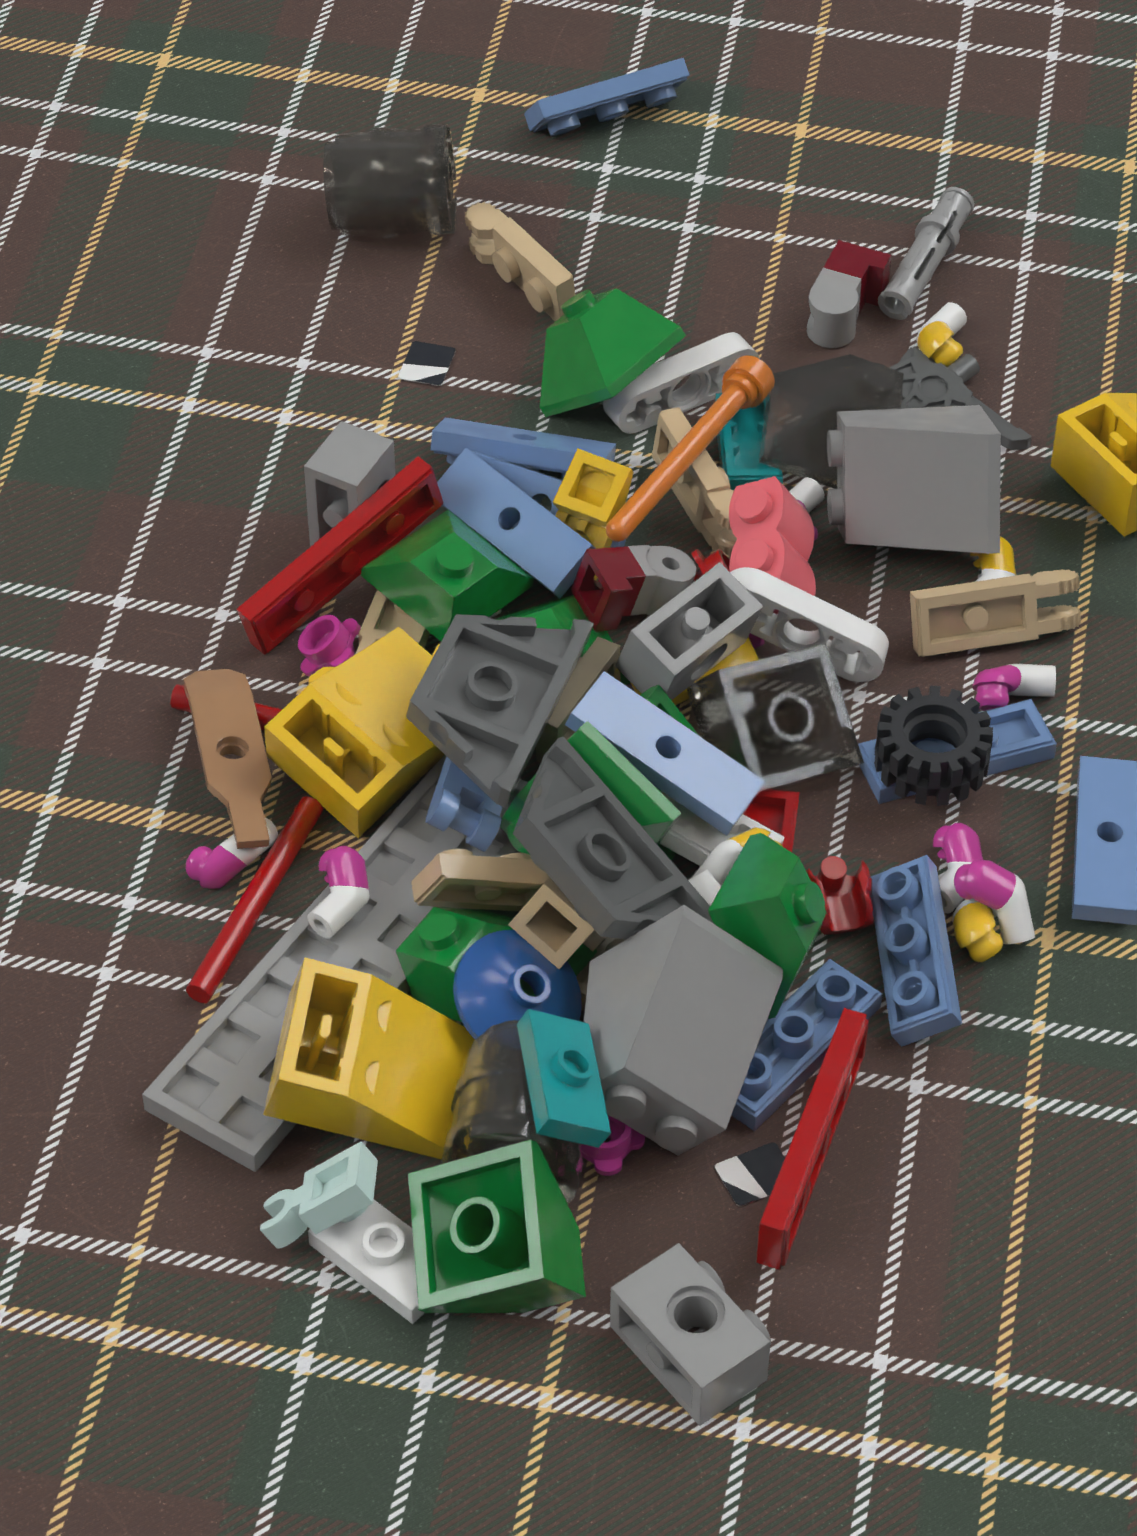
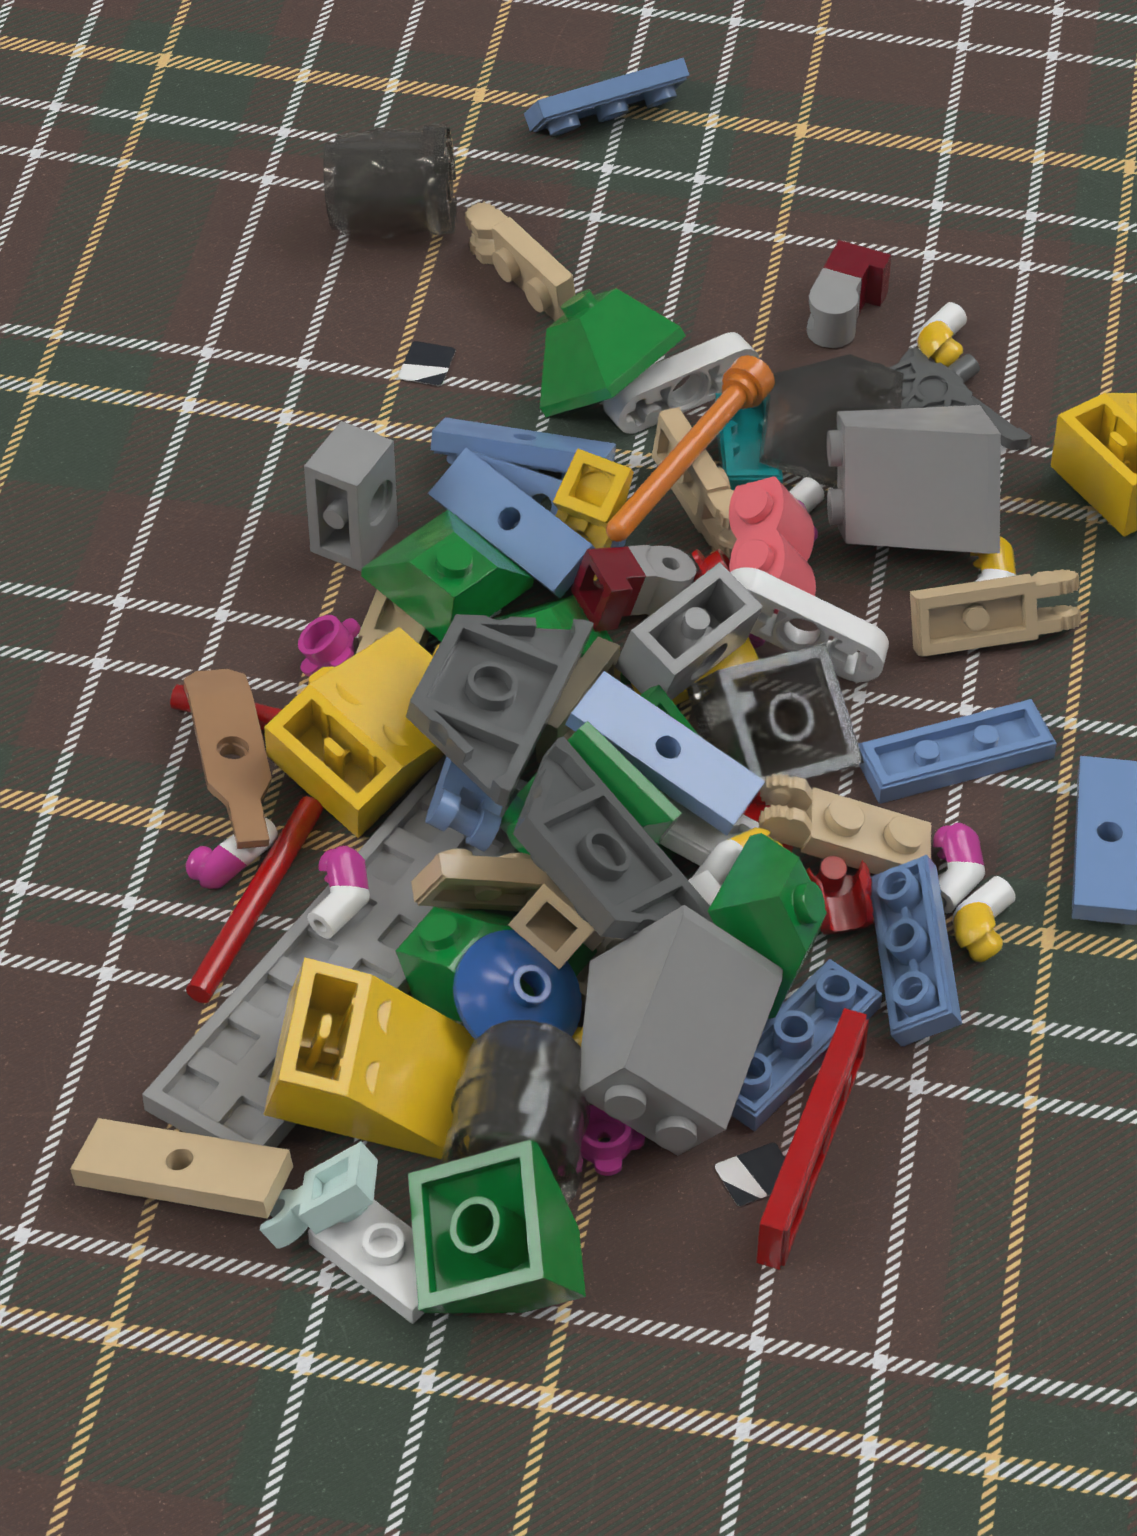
red tile [236,456,444,655] -> none
teal plate [517,1009,611,1148] -> none
light grey brick [610,1243,771,1426] -> none
black tyre [874,686,993,806] -> none
light grey pin [878,187,975,320] -> none
arm [954,860,1035,944] -> none
arm [972,664,1056,711] -> none
none -> tan tile [70,1118,293,1219]
none -> tan hinge [759,773,931,874]

